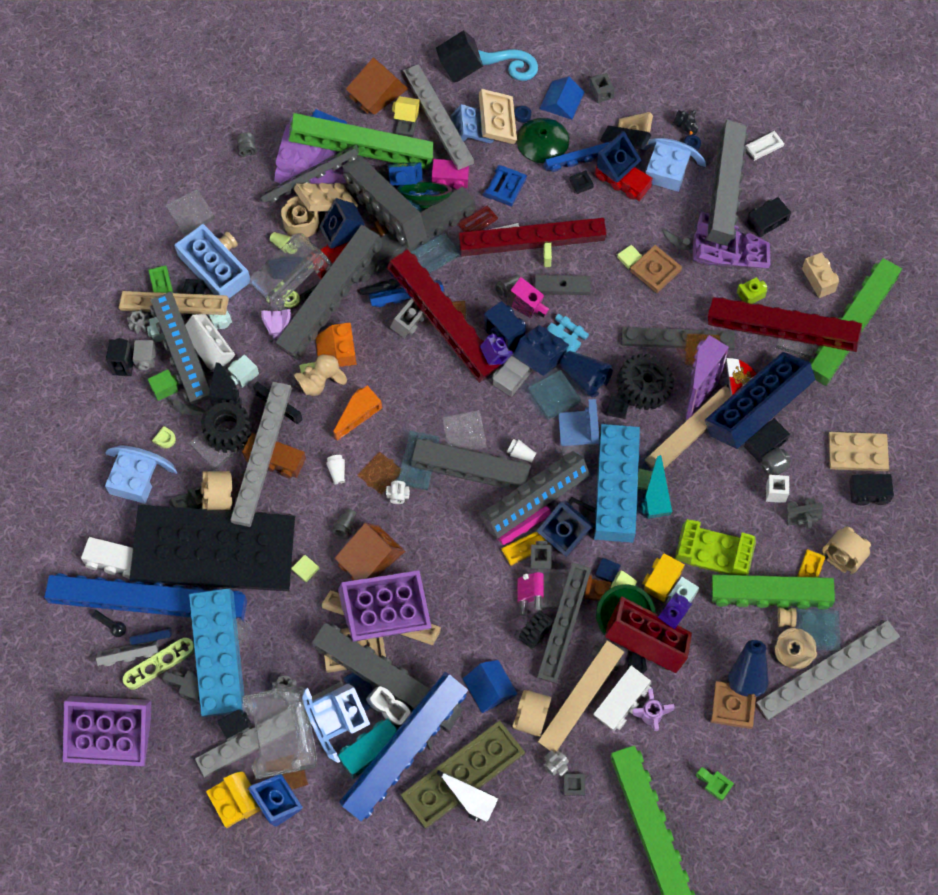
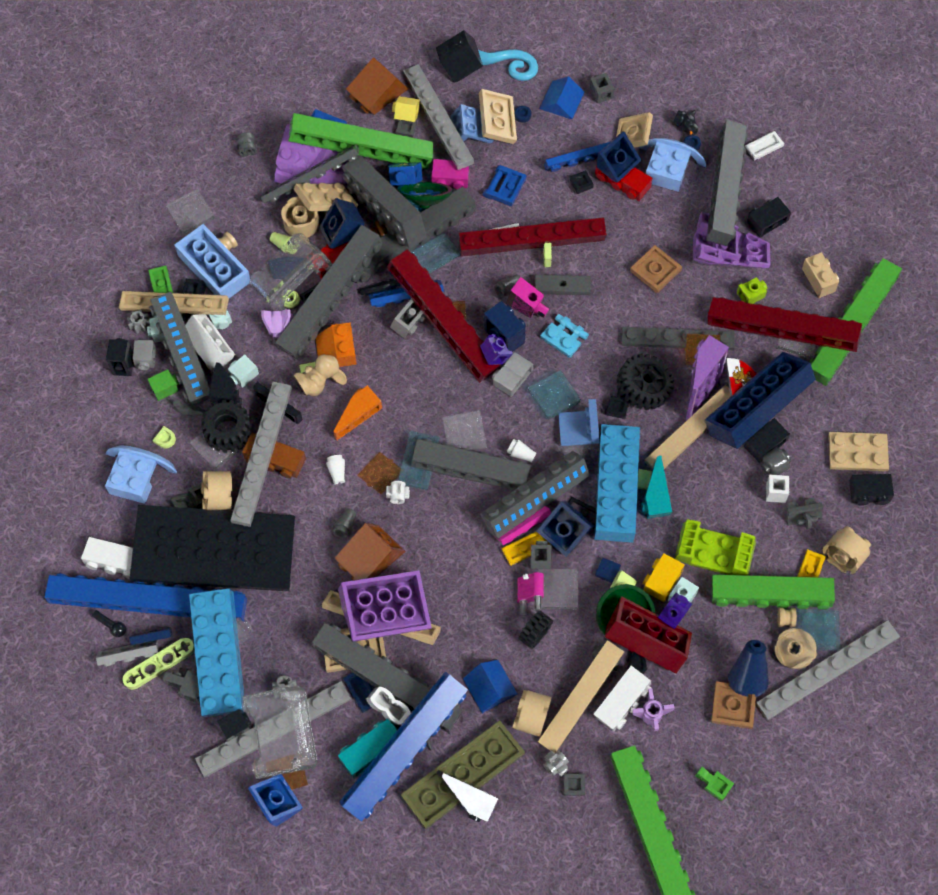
medium lavender slope [63,696,151,766] -> none
yellow brick [206,772,261,829] -> none
yellowish green tile [291,555,319,582] -> none
light blue piece [302,683,370,762] -> none
clear red tile [458,205,498,232] -> none
dark blue brick [513,325,569,376] -> none
dark green dish [517,118,569,163] -> none
dark grey plate [537,562,592,684] -> none
dark blue cone [560,351,613,398] -> none
dark orange bracket [584,575,611,601] -> none
black tile [600,125,651,150] -> none
yellowish green tile [617,245,642,269] -> none
dark grey bar [662,228,690,250] -> none

